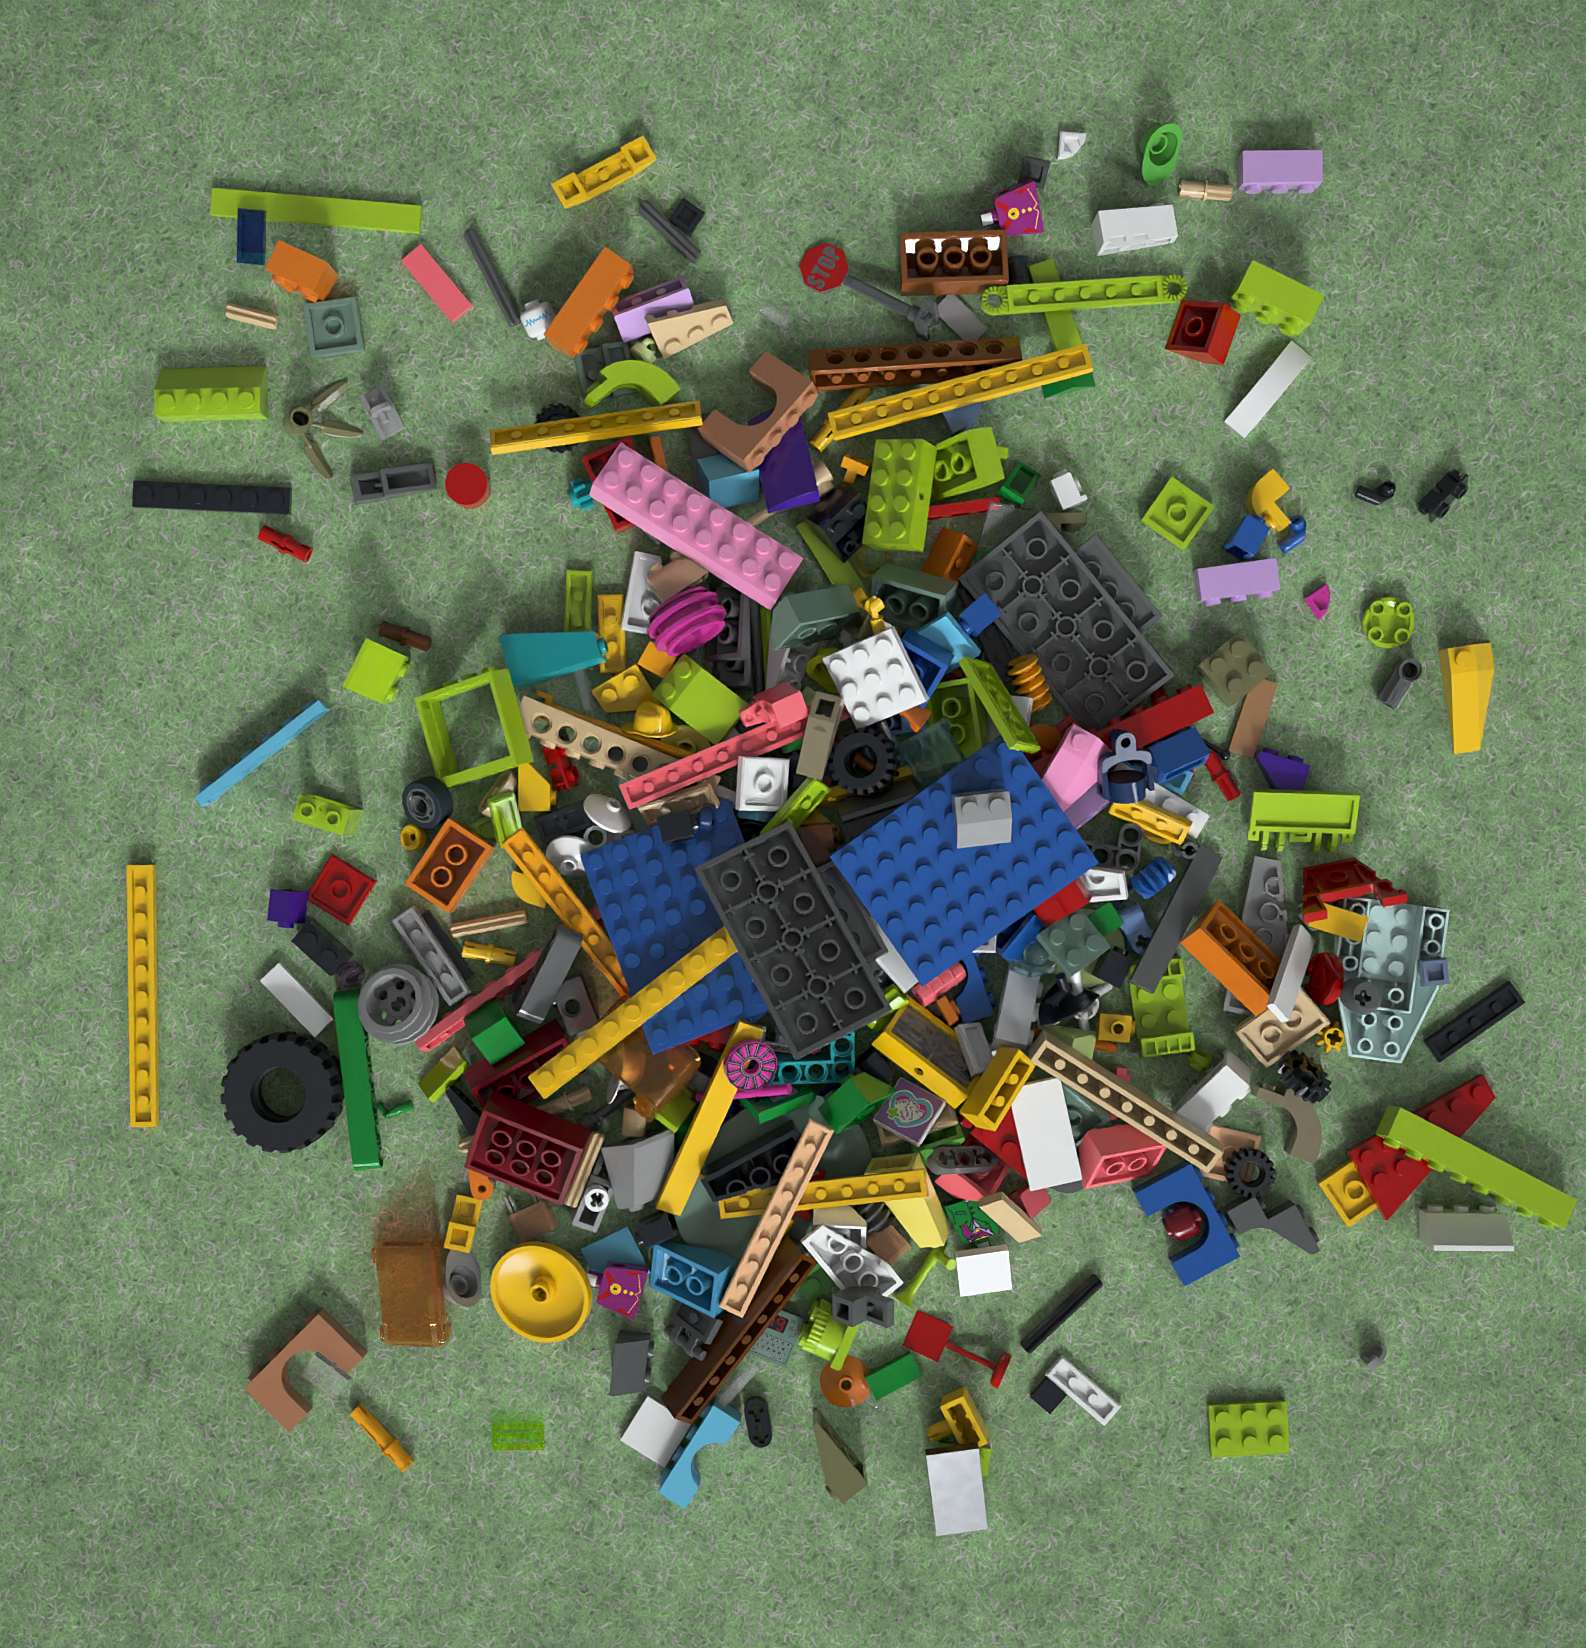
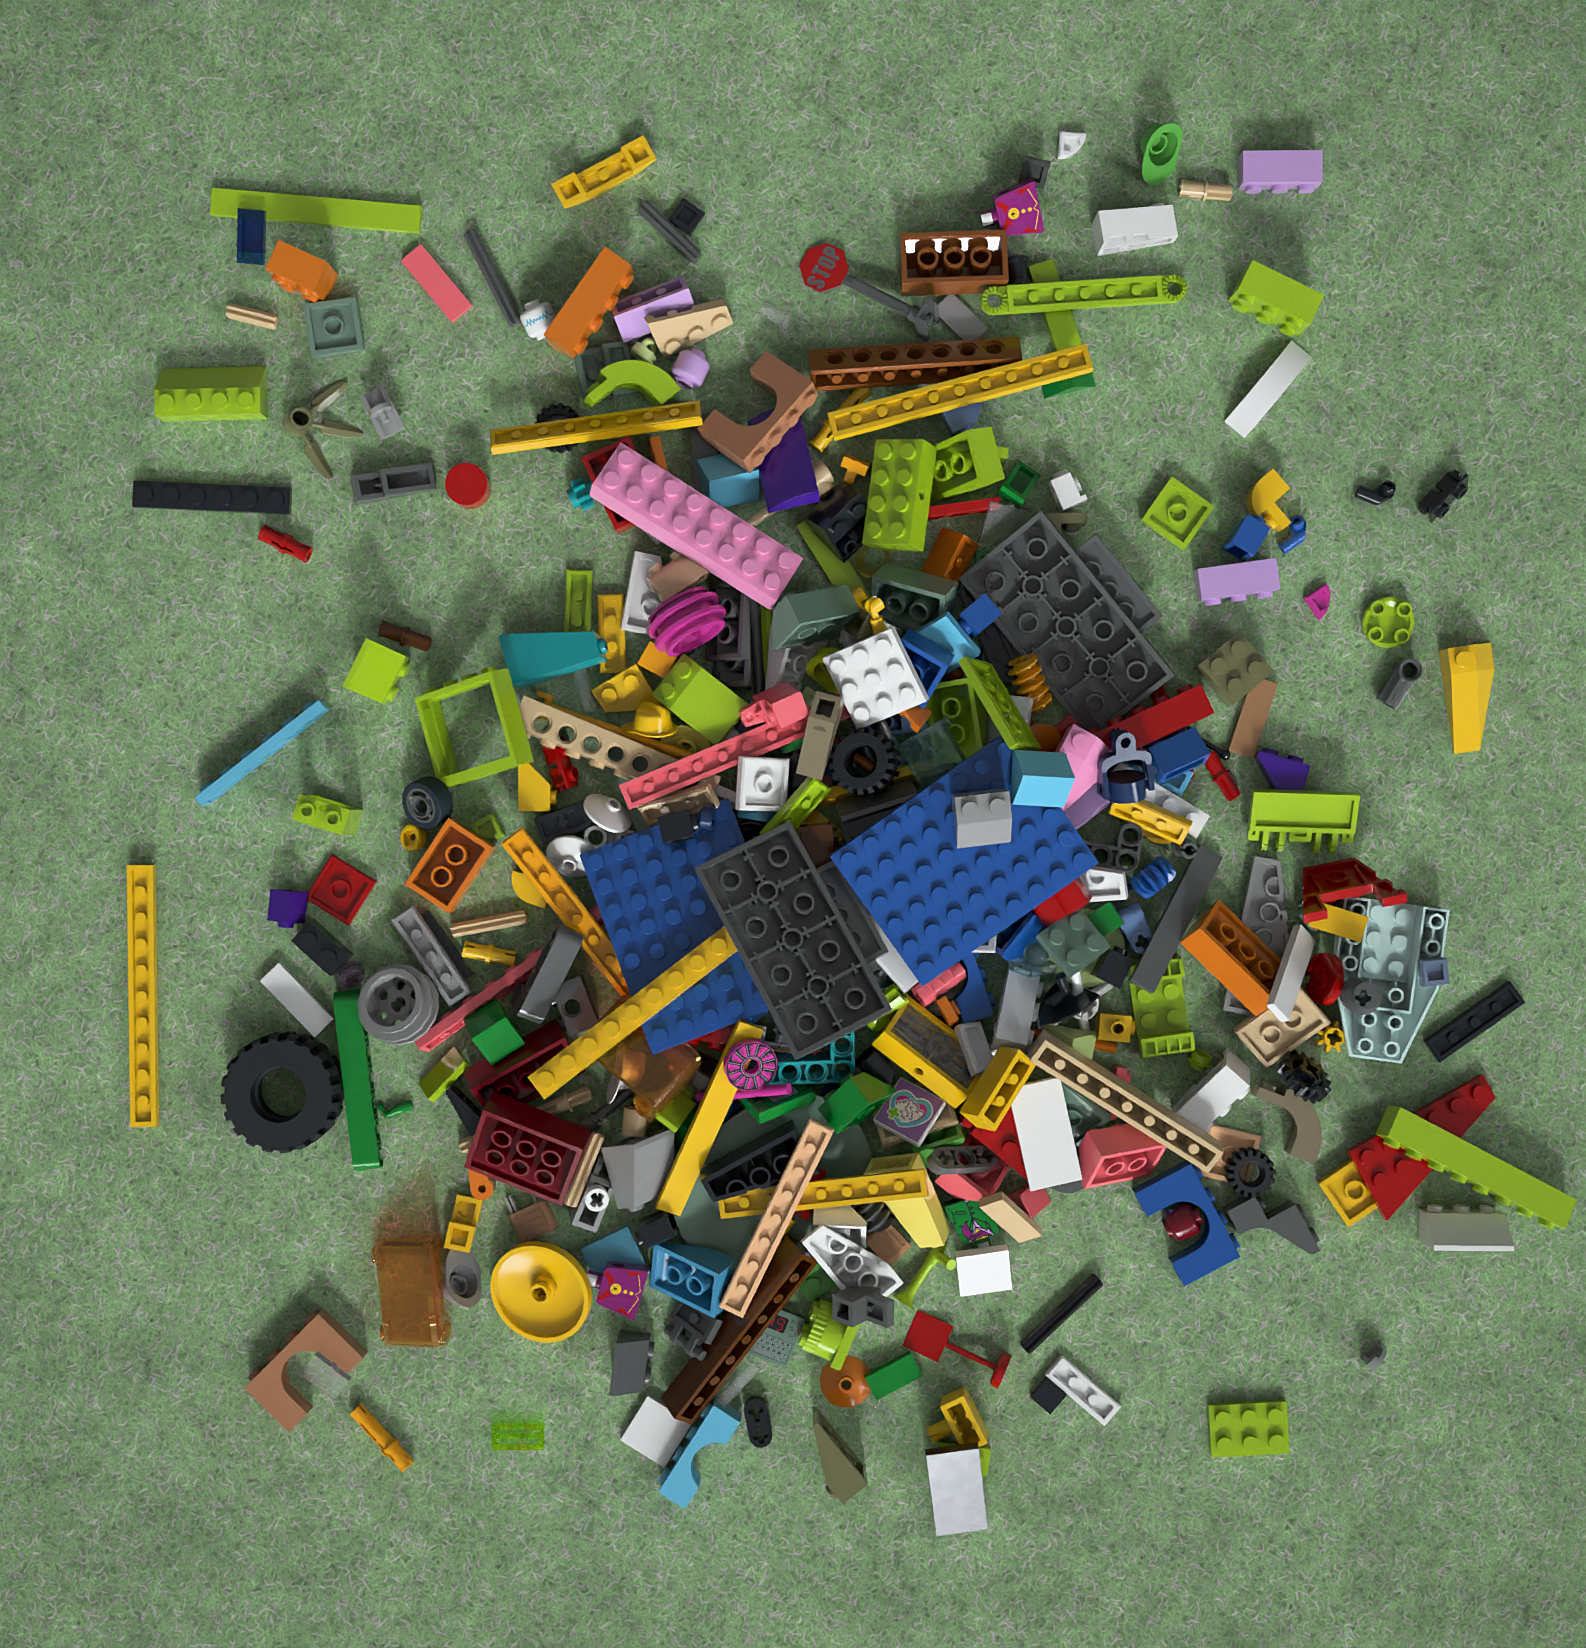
tan plate [478,769,518,818] -> none
lime tile [487,791,522,849] -> none
red slope [1165,300,1241,365] -> none
none -> lavender head [671,348,710,390]
none -> medium azure slope [1011,750,1075,807]

